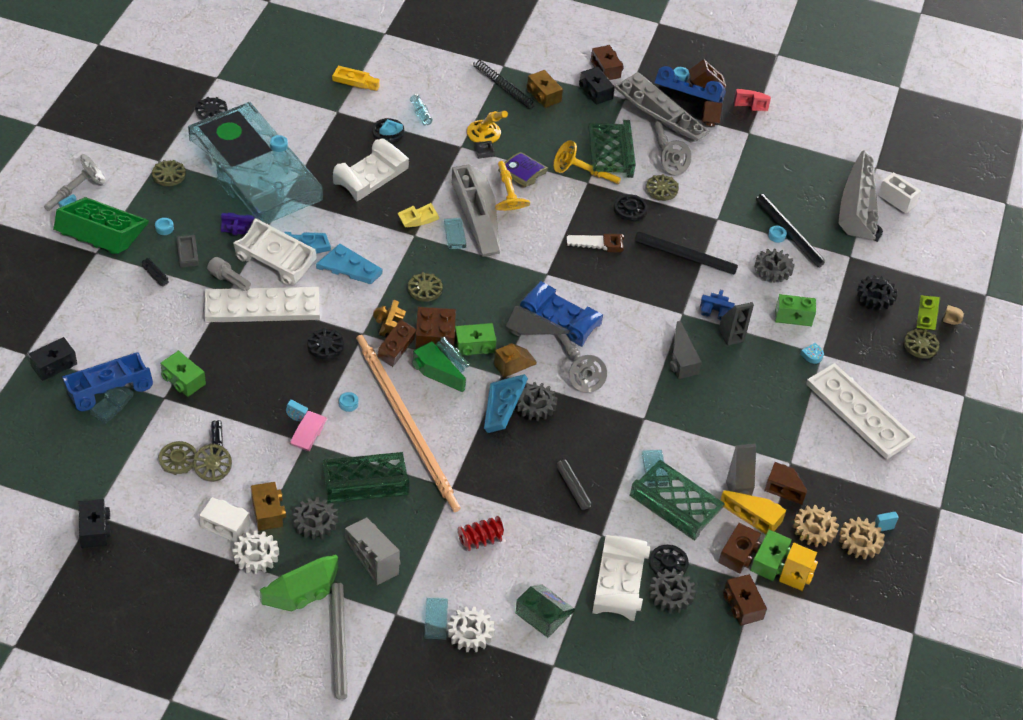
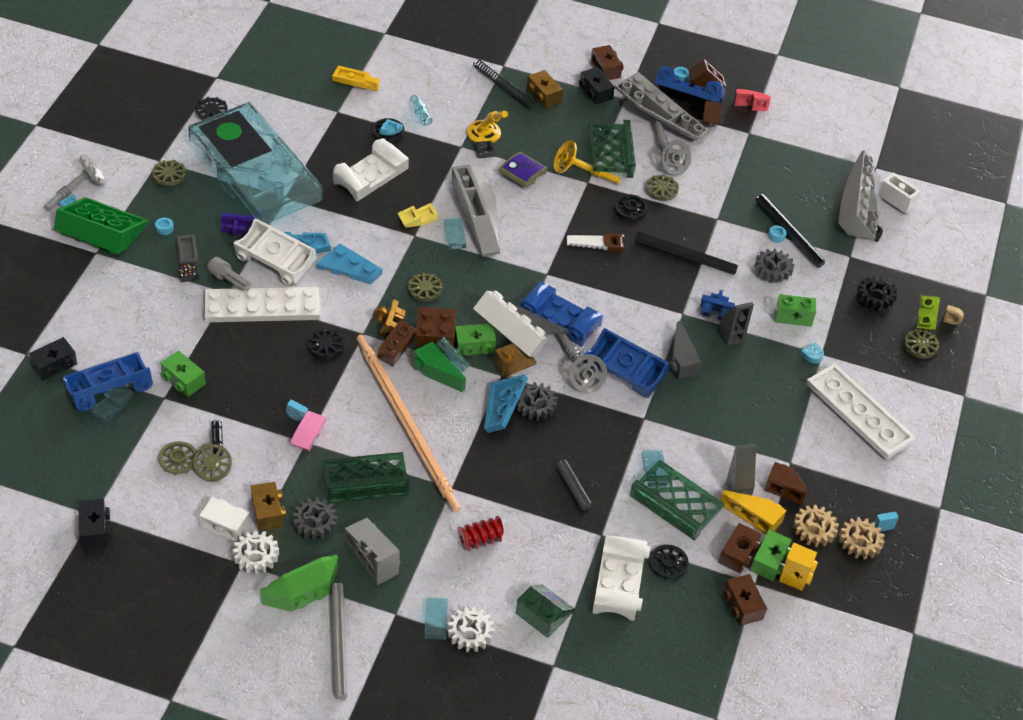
black axle [142,258,169,286] -> none
medium azure tile [270,135,288,152] -> none
medium azure tile [339,392,358,412] -> none
yellow dish [495,161,530,211] -> none
dark grey gear [649,569,696,613] -> none
none -> black tile [179,263,199,283]
none -> white brick [473,291,548,357]
none -> blue piece [584,328,669,398]

